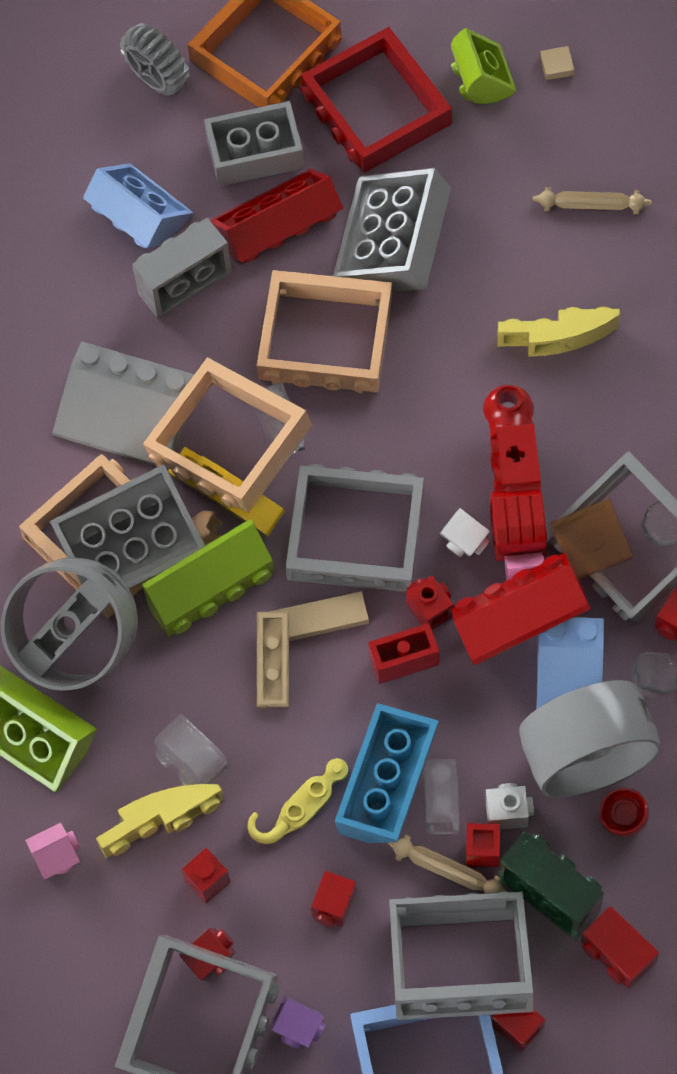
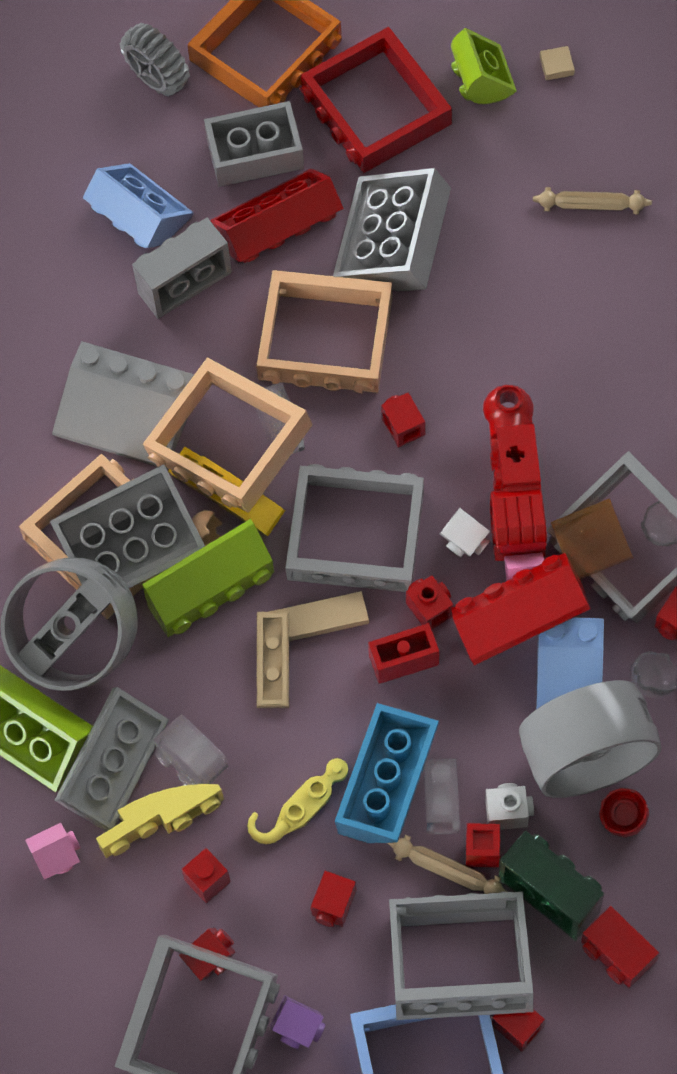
light yellow slope [497,307,620,357] -> none
none -> light grey tile [54,687,169,832]
none -> red brick [381,392,425,448]

